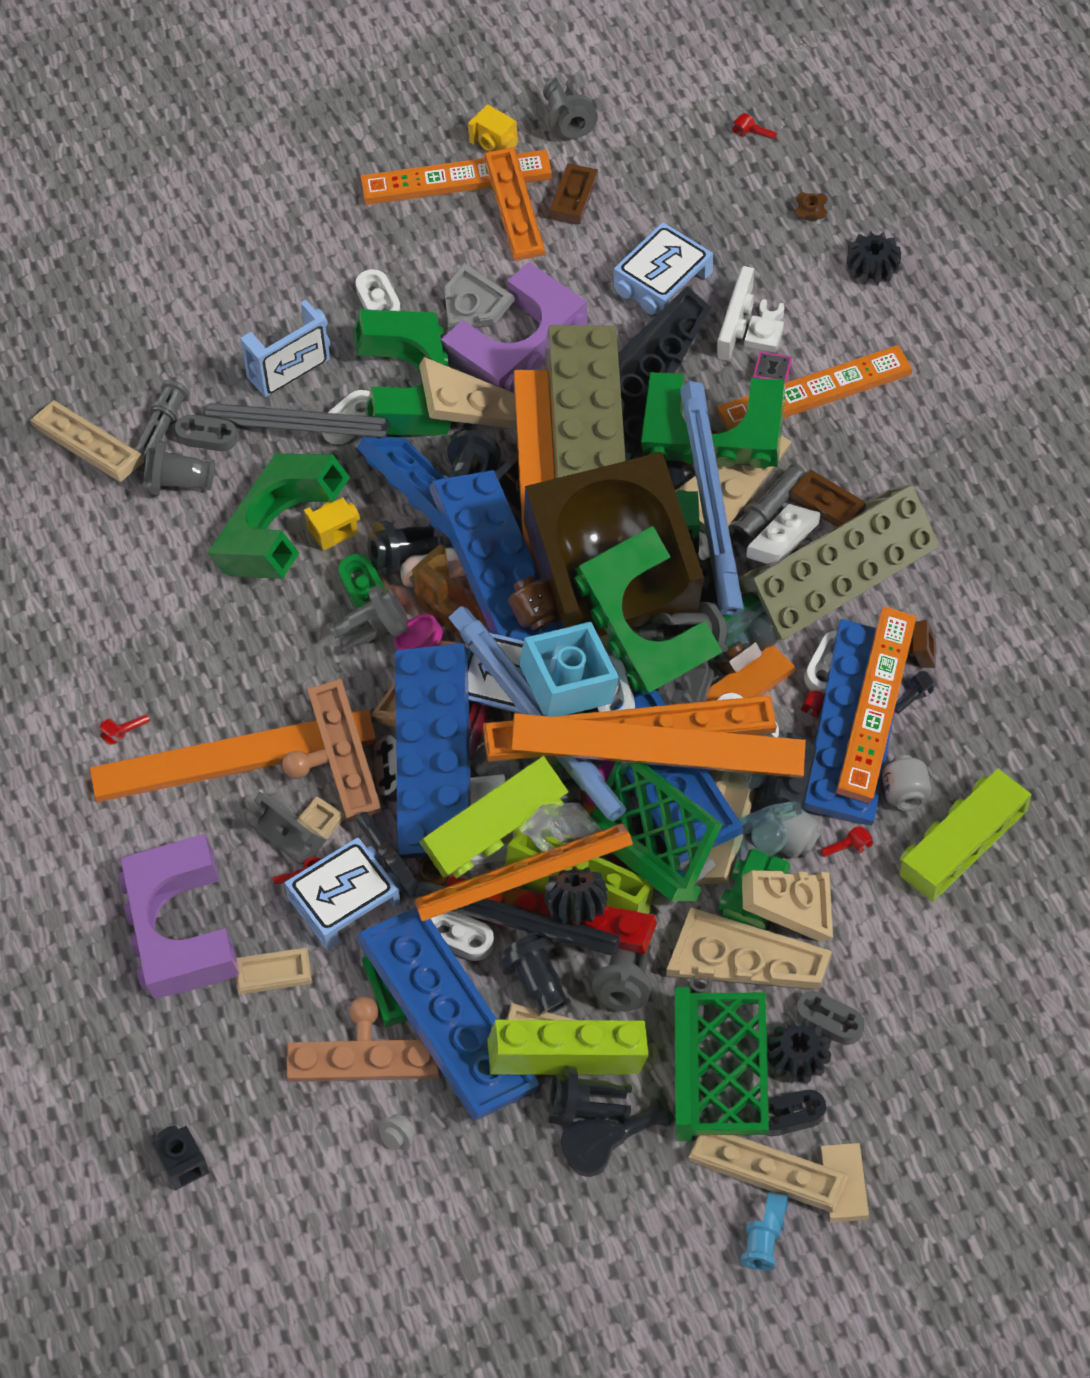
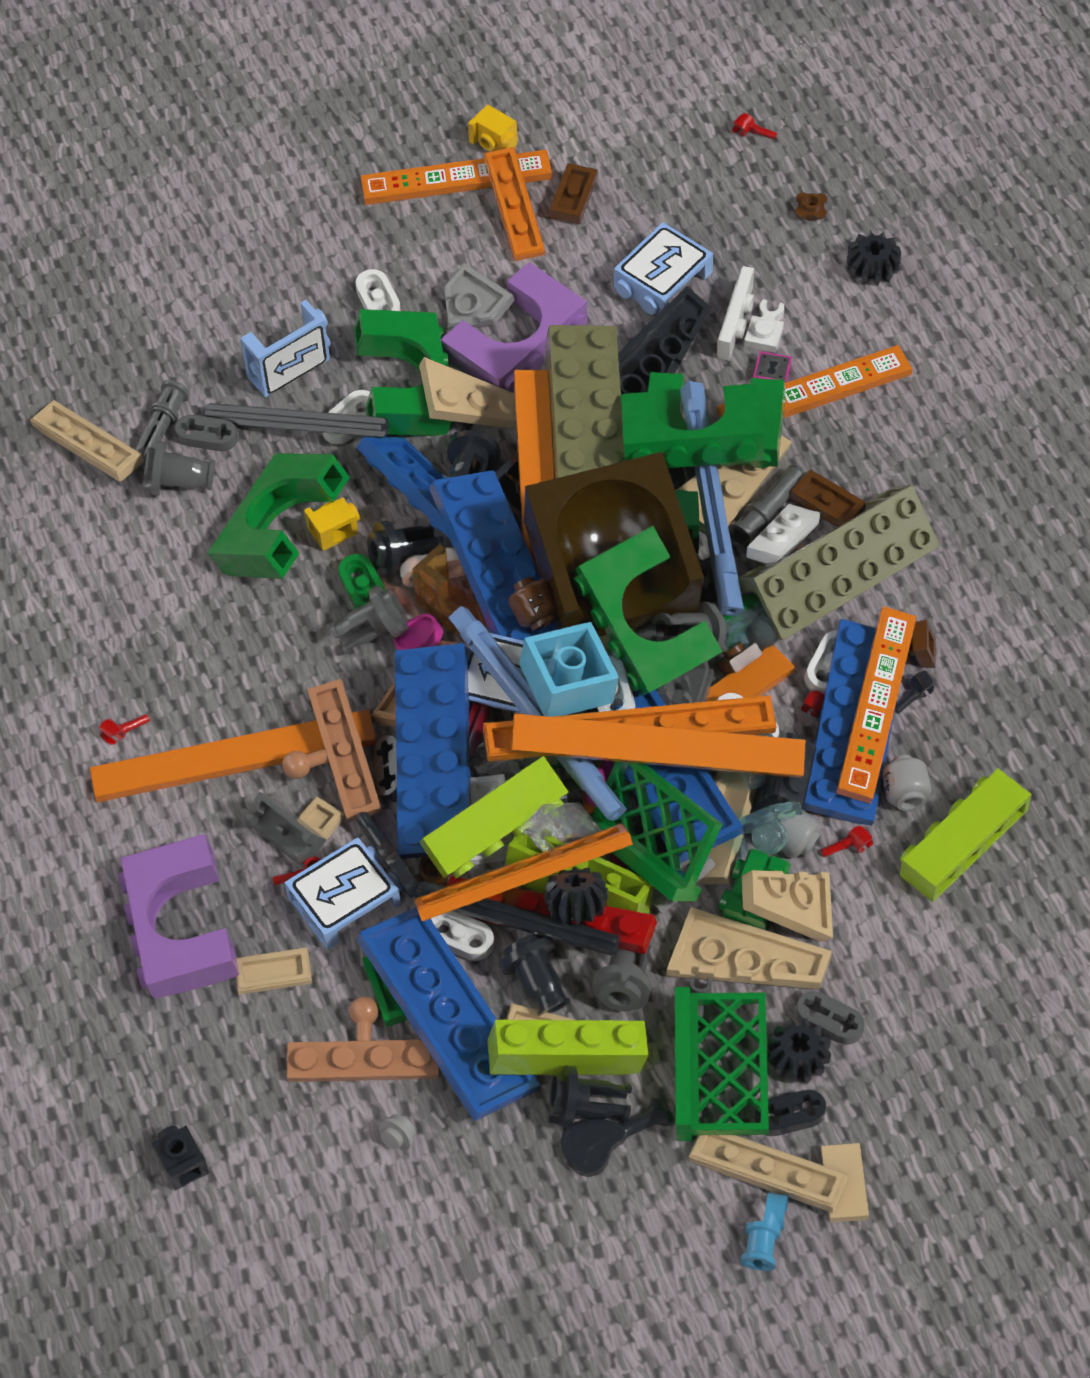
dark grey piece [543,77,598,141] -> none
none -> green arch [621,383,764,468]

